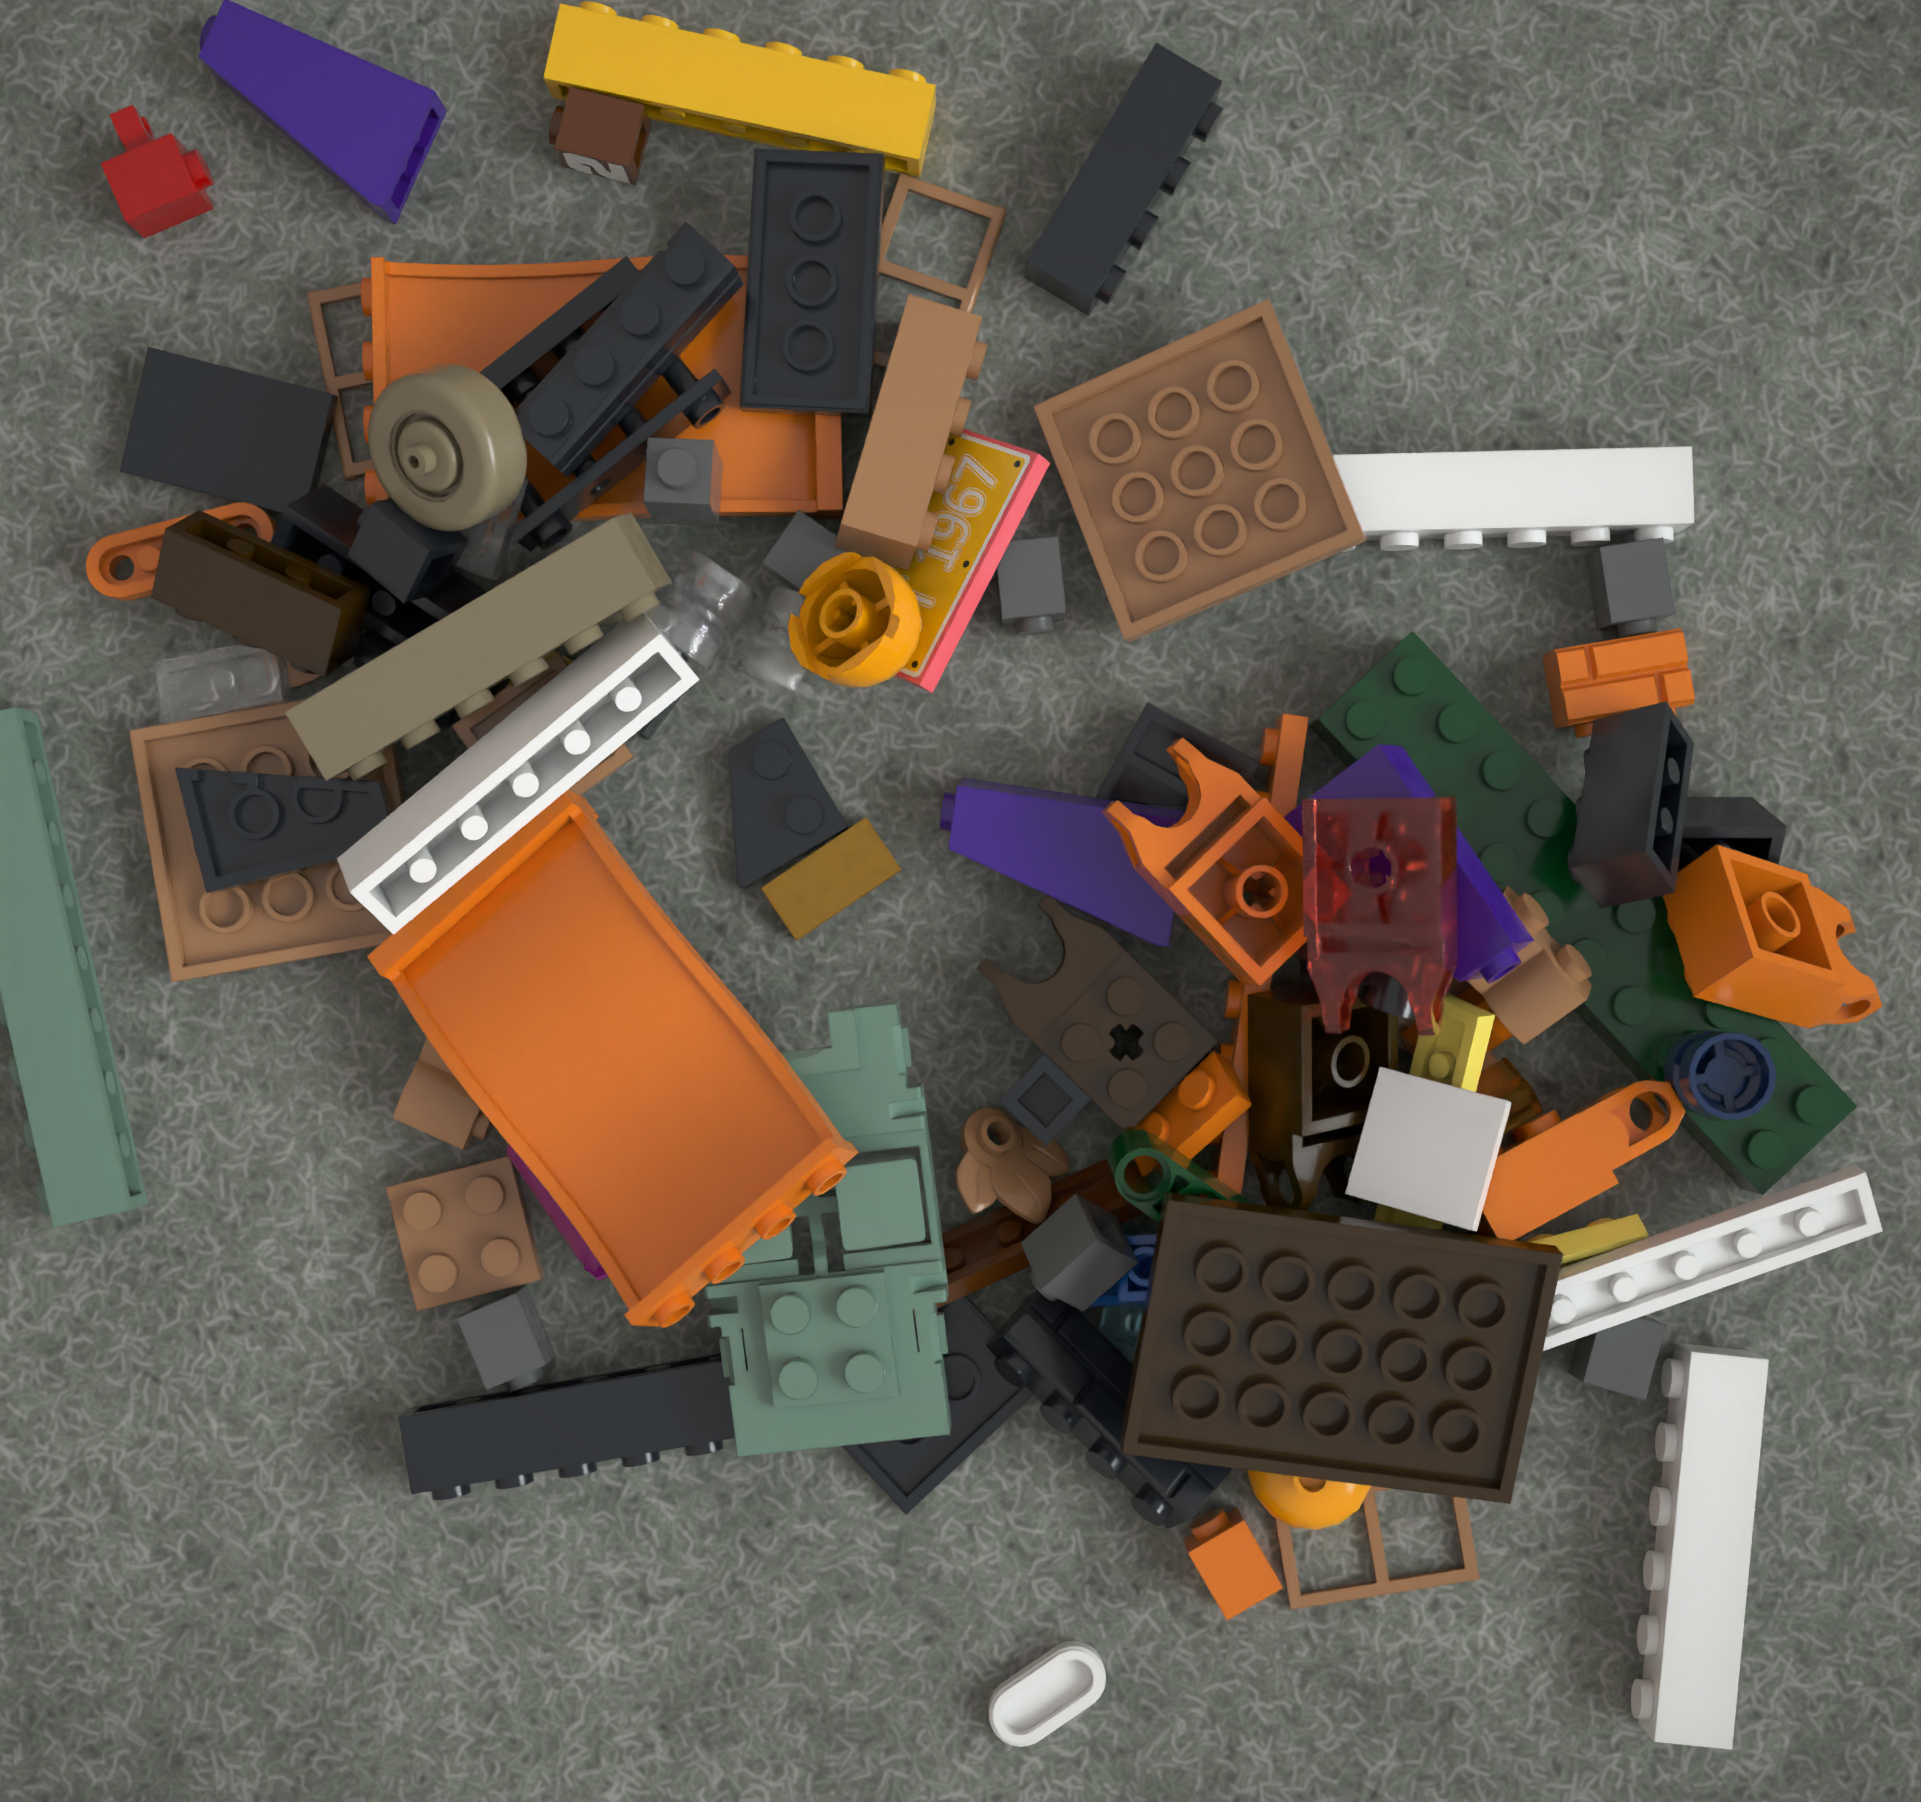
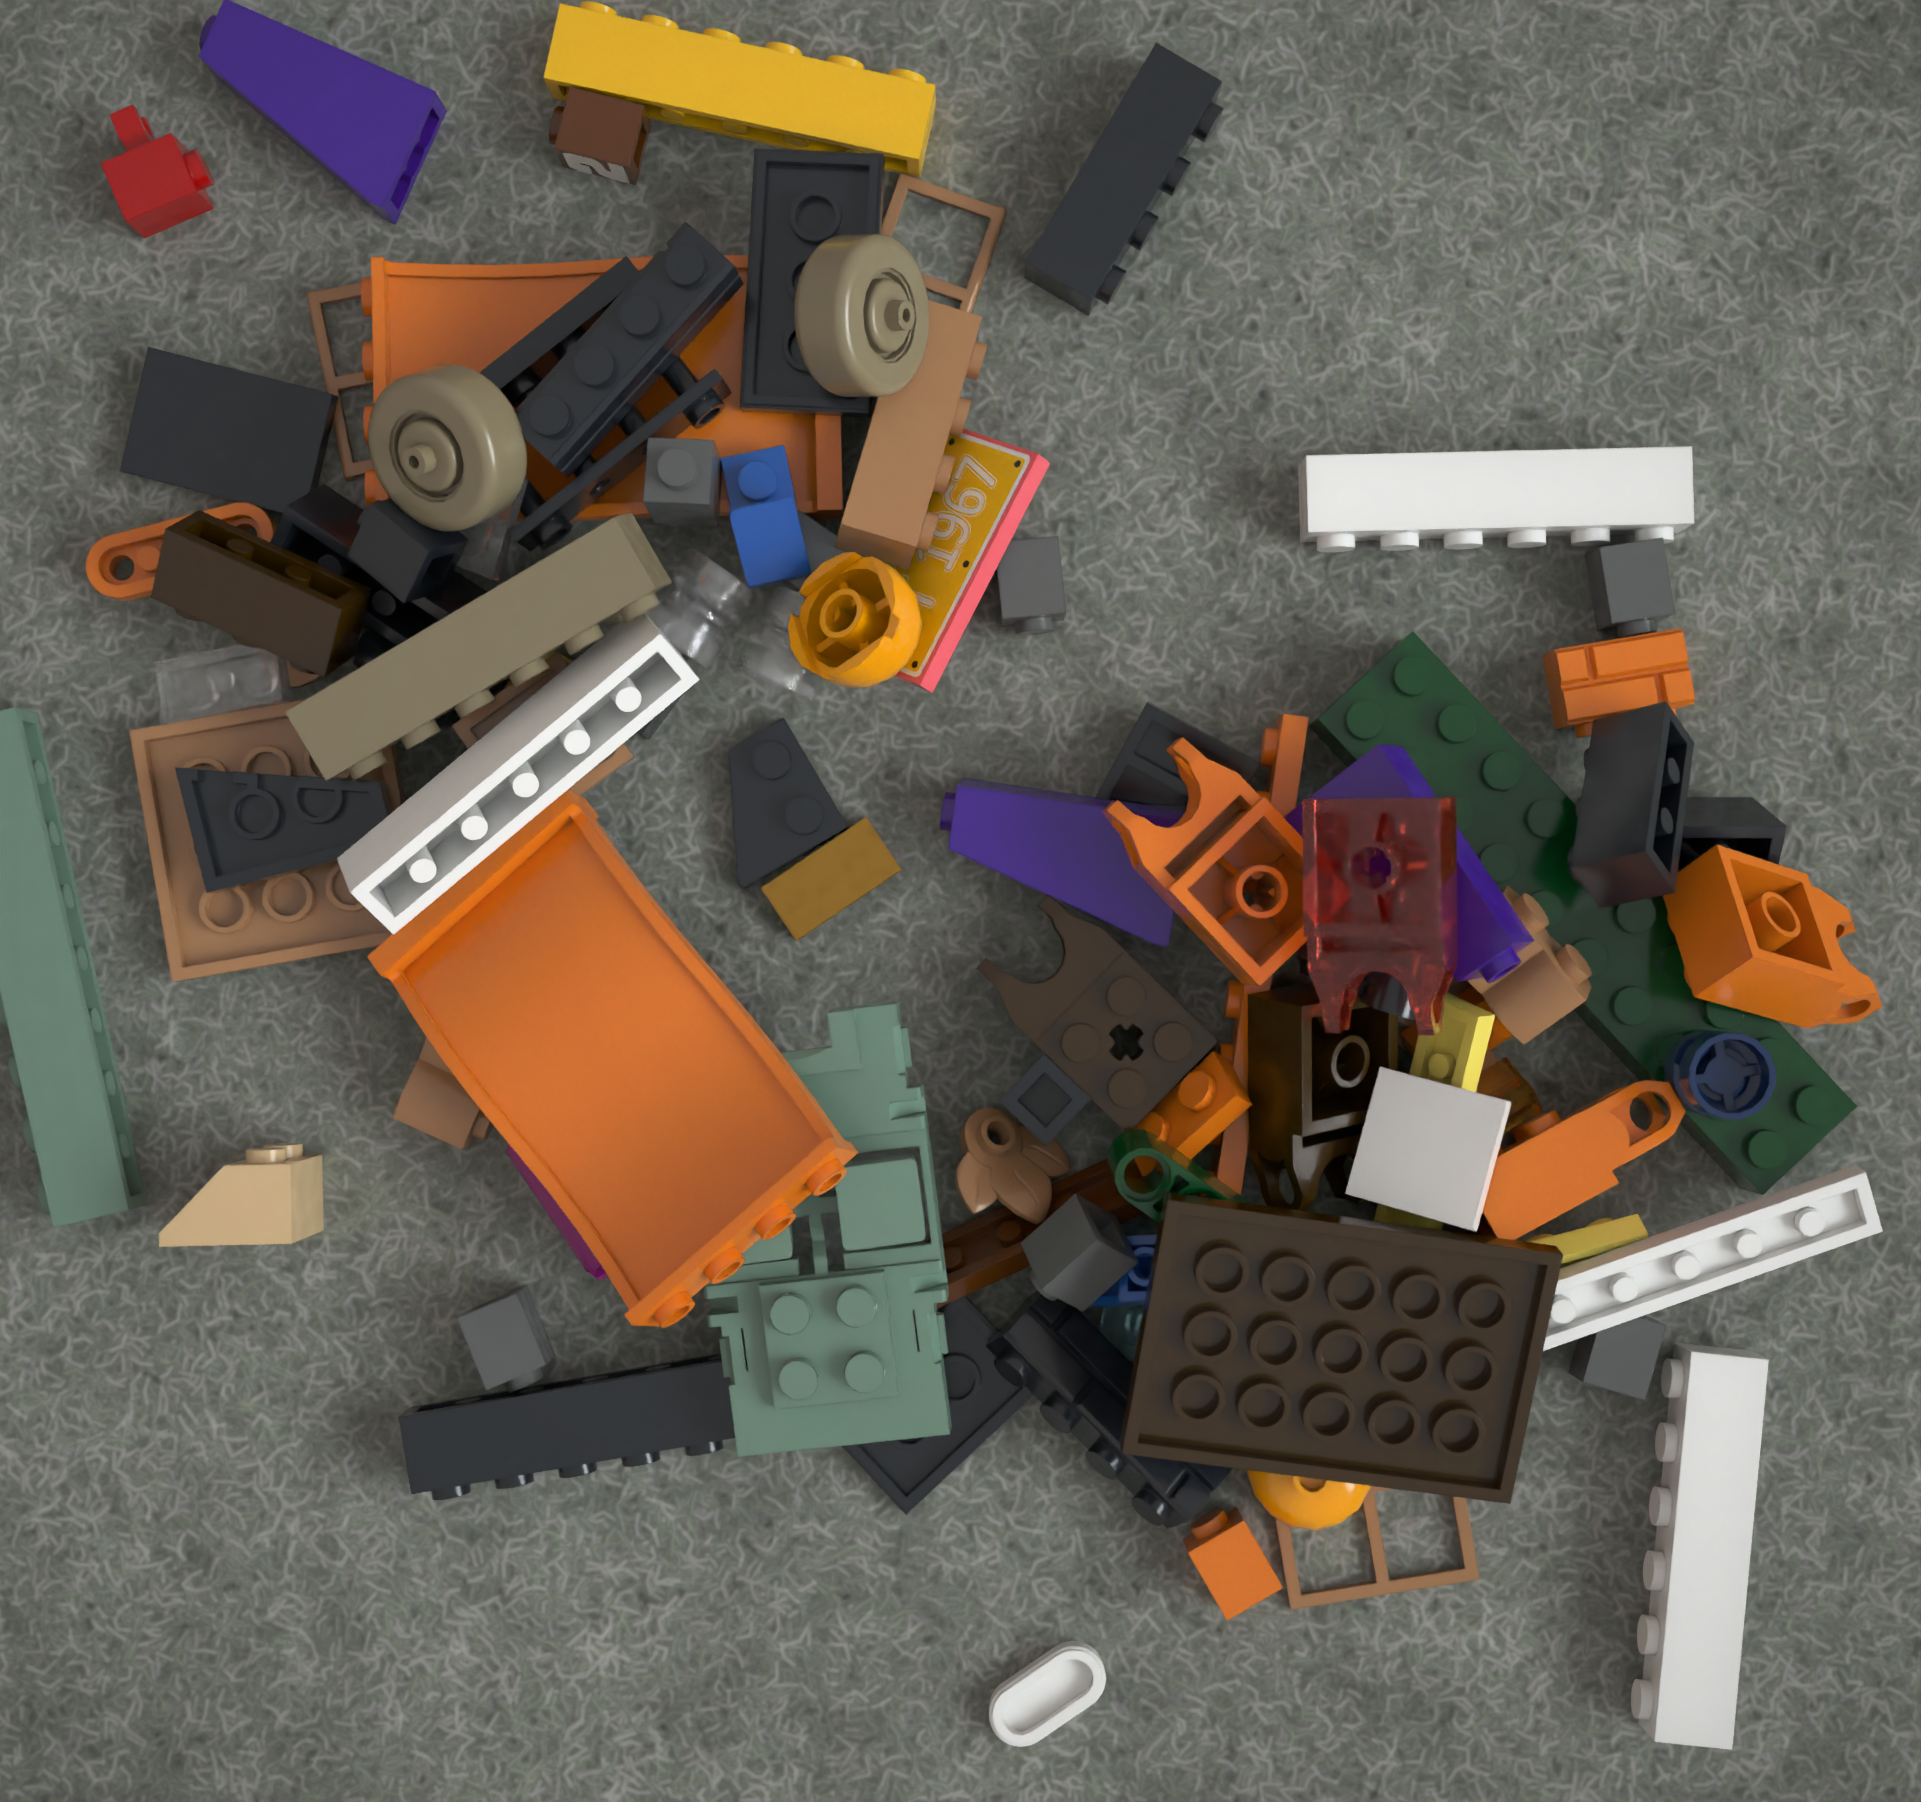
medium nougat plate [386,1156,544,1311] -> none
medium nougat plate [1033,299,1367,642] -> none
none -> tan slope [159,1143,324,1247]
none -> blue slope [720,445,812,589]
none -> dark tan wheel [794,234,929,397]

